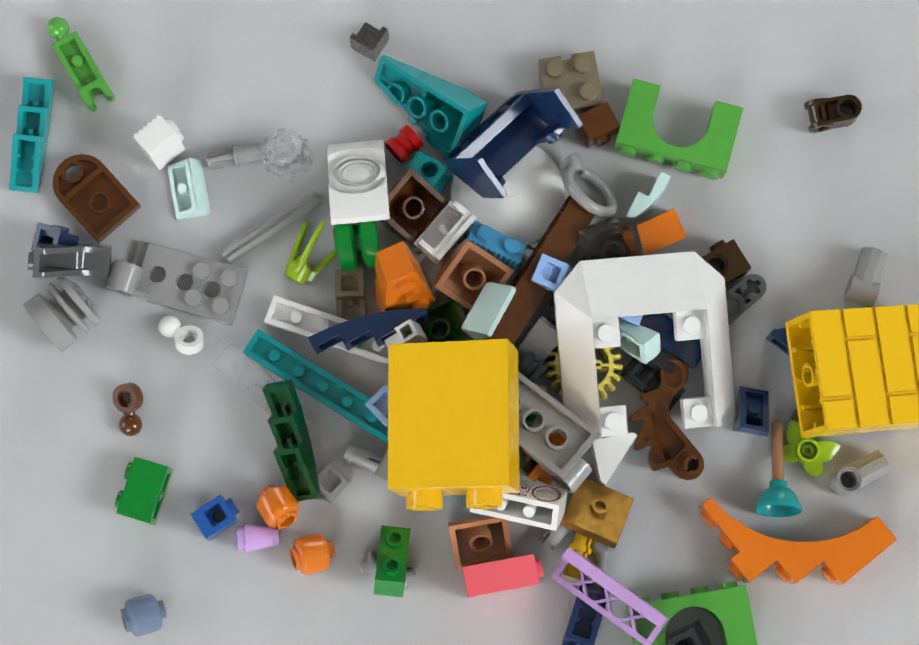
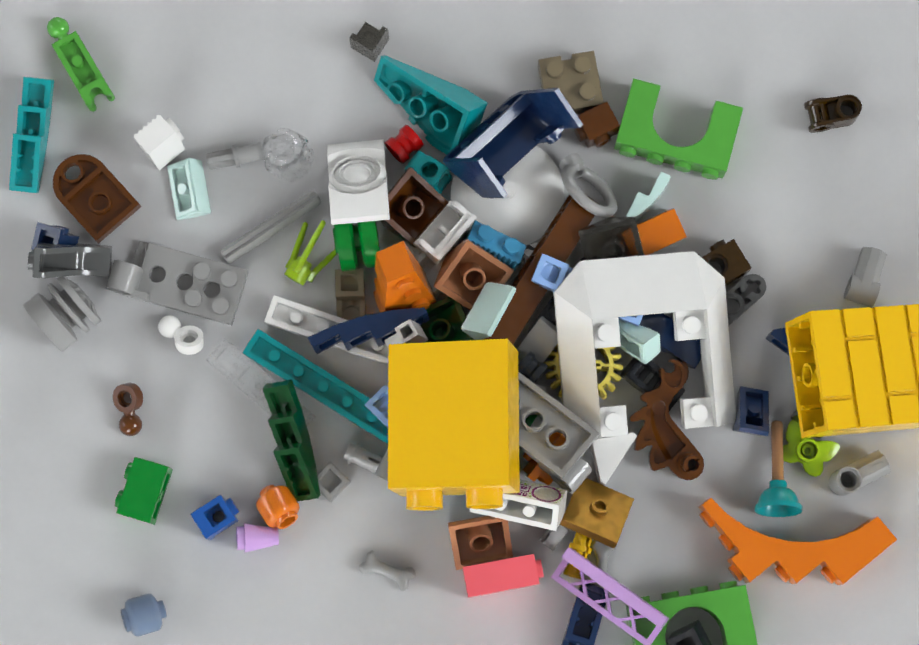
orange head [290,533,335,575] -> none
green brick [374,525,411,597] -> none

